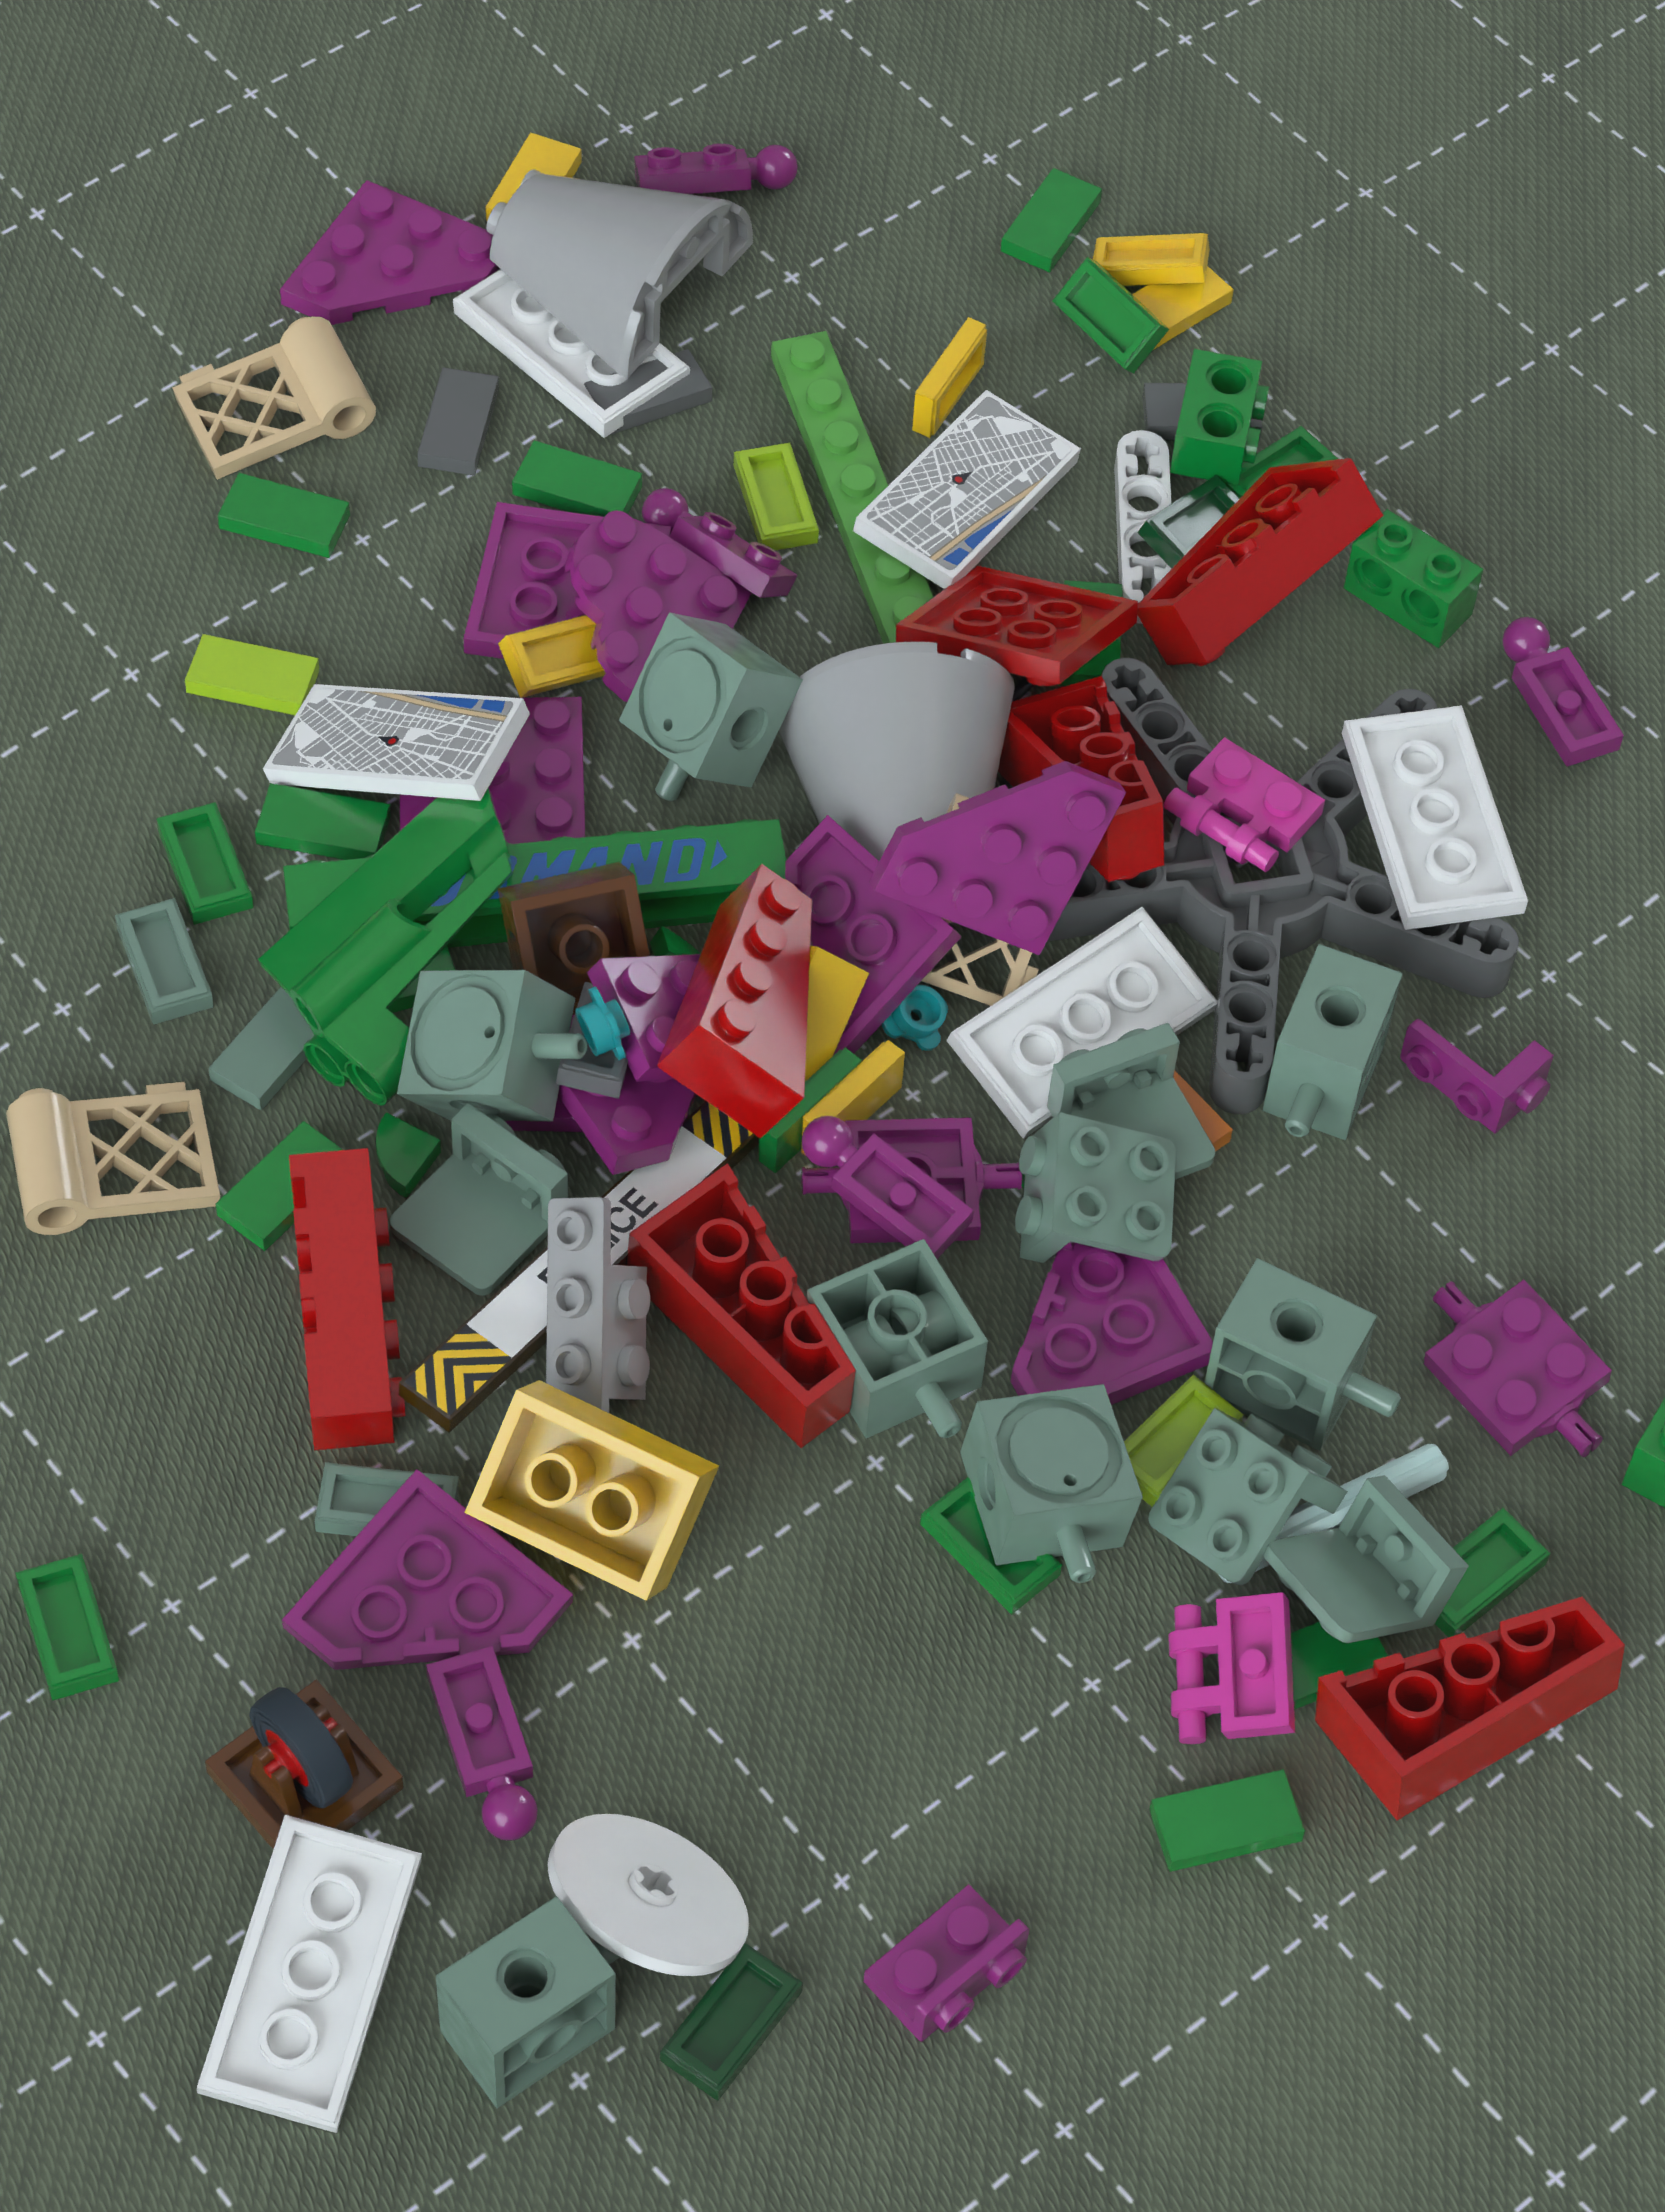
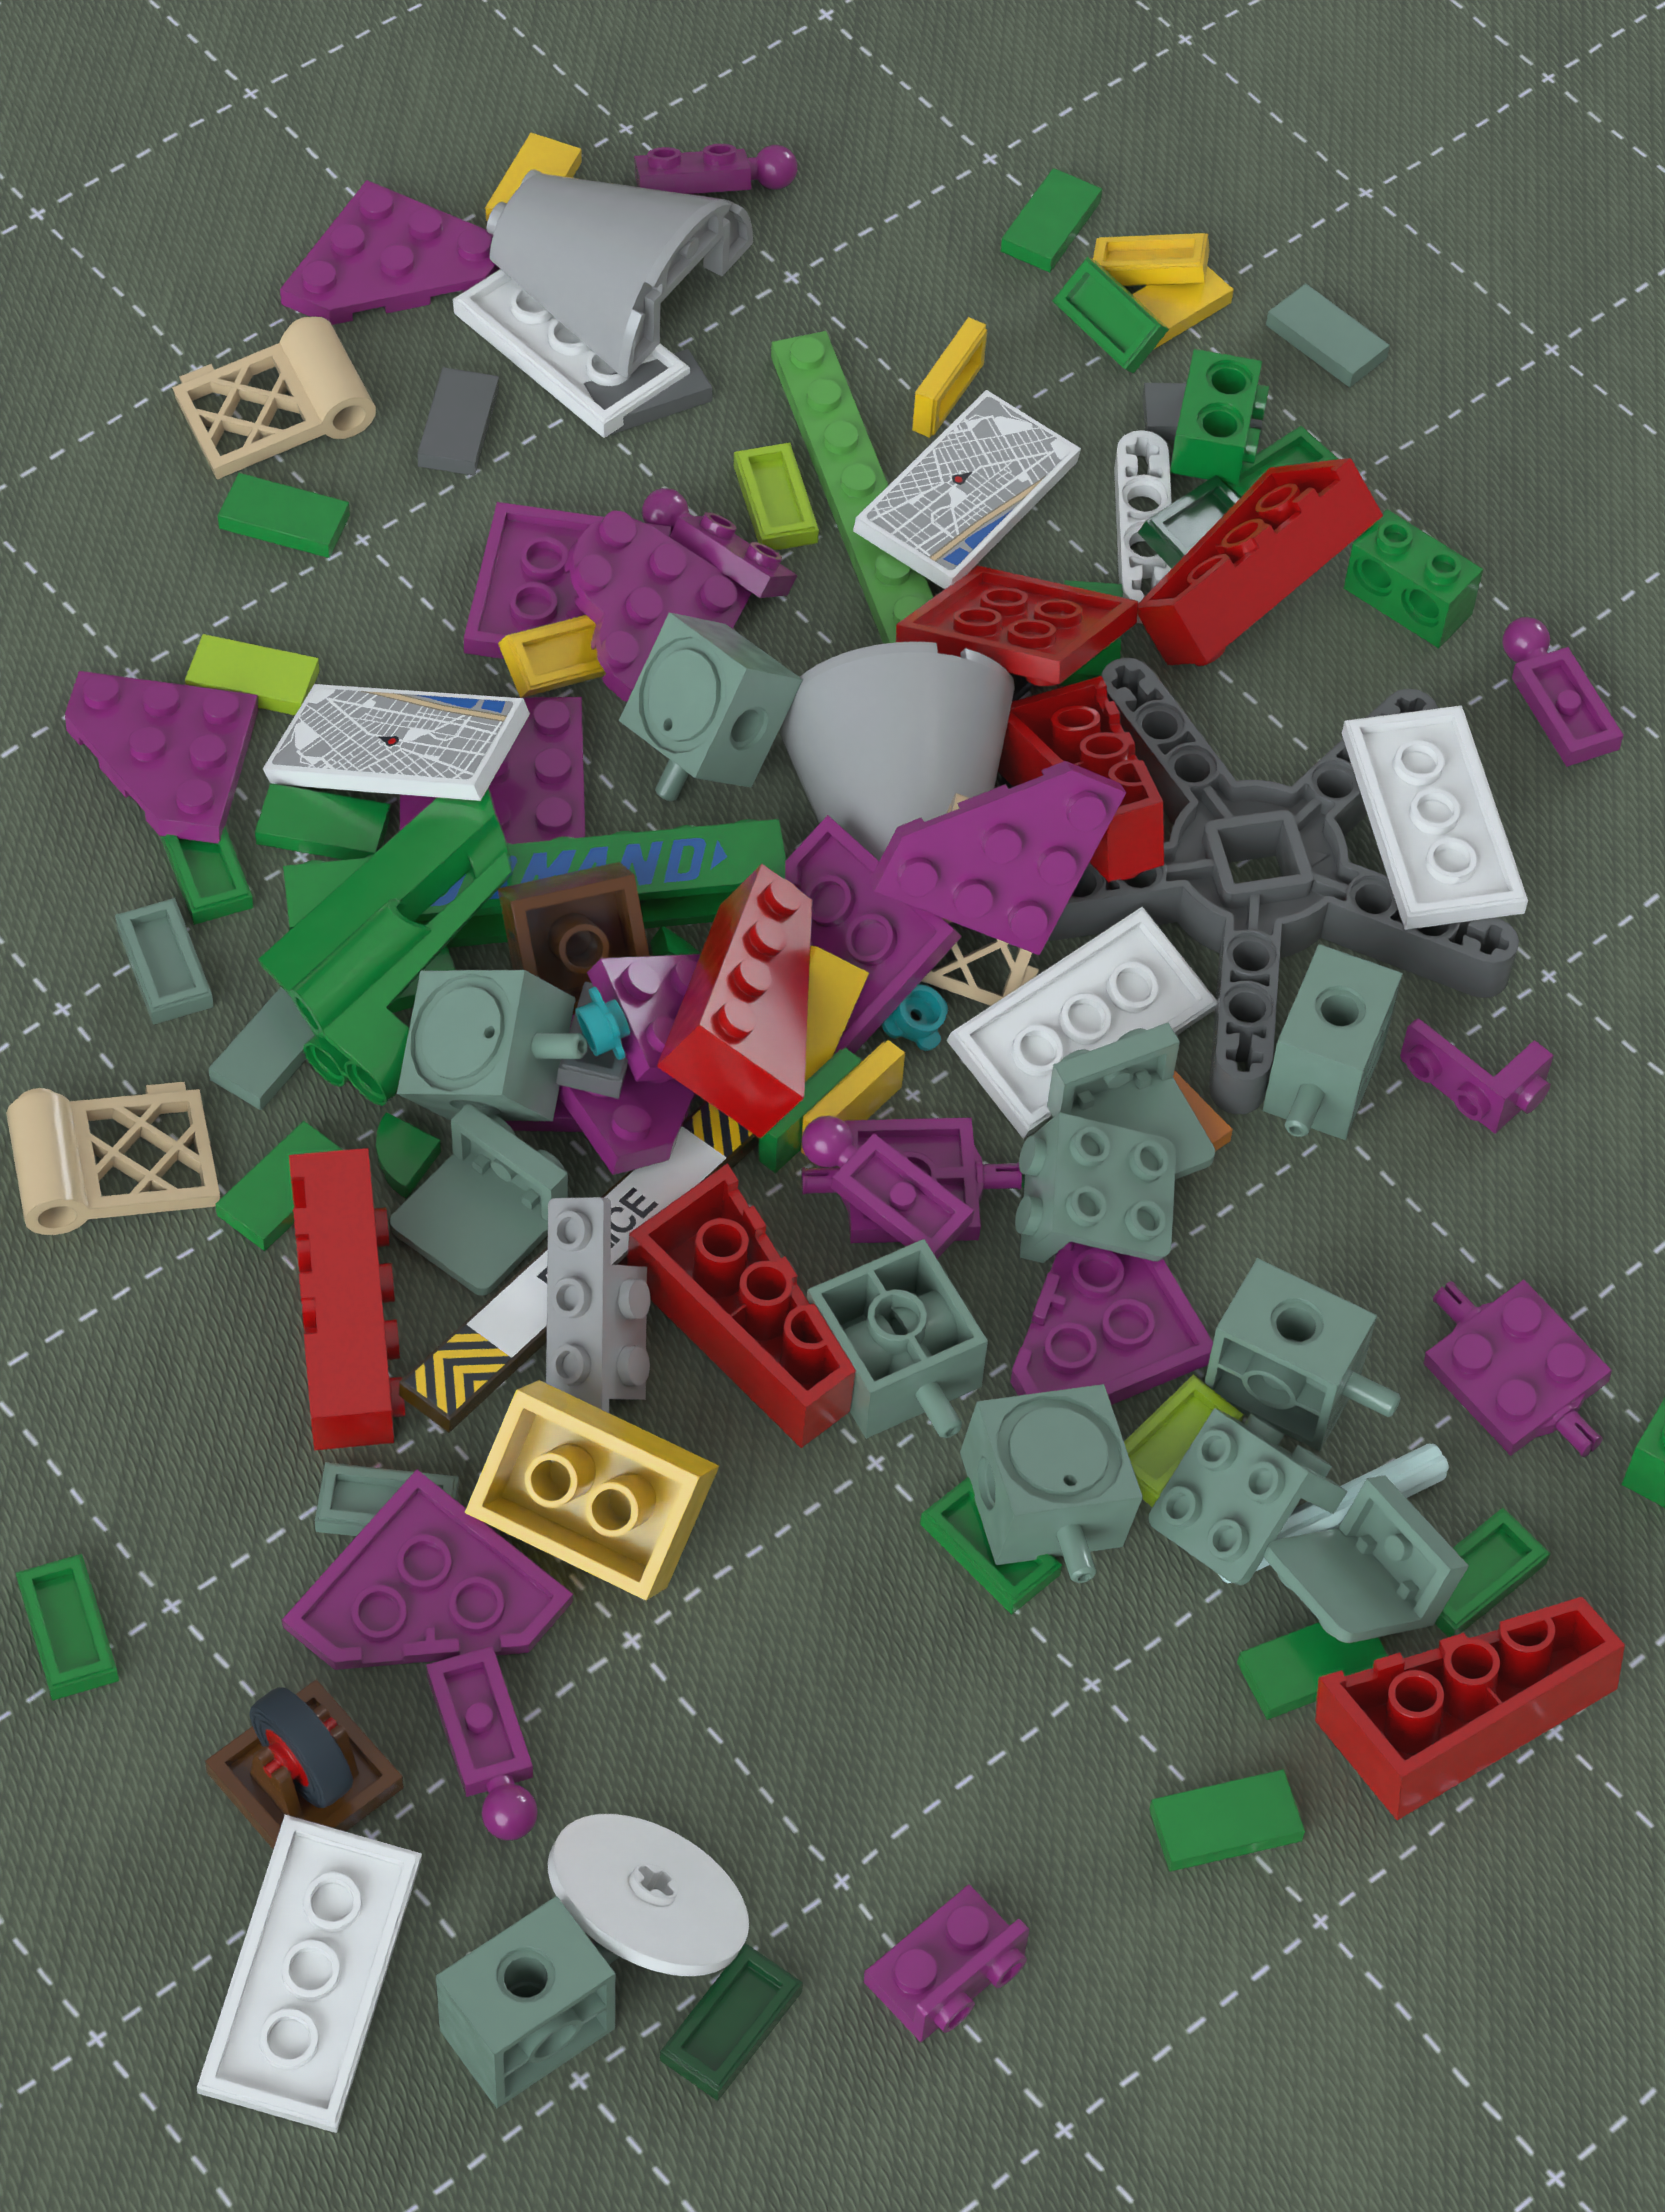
green tile [512,440,642,517] -> none
dark pink plate [1164,737,1325,872] -> none
dark pink plate [1168,1592,1295,1744] -> none
none -> magenta plate [65,671,258,844]
none -> sand green tile [1266,283,1390,388]

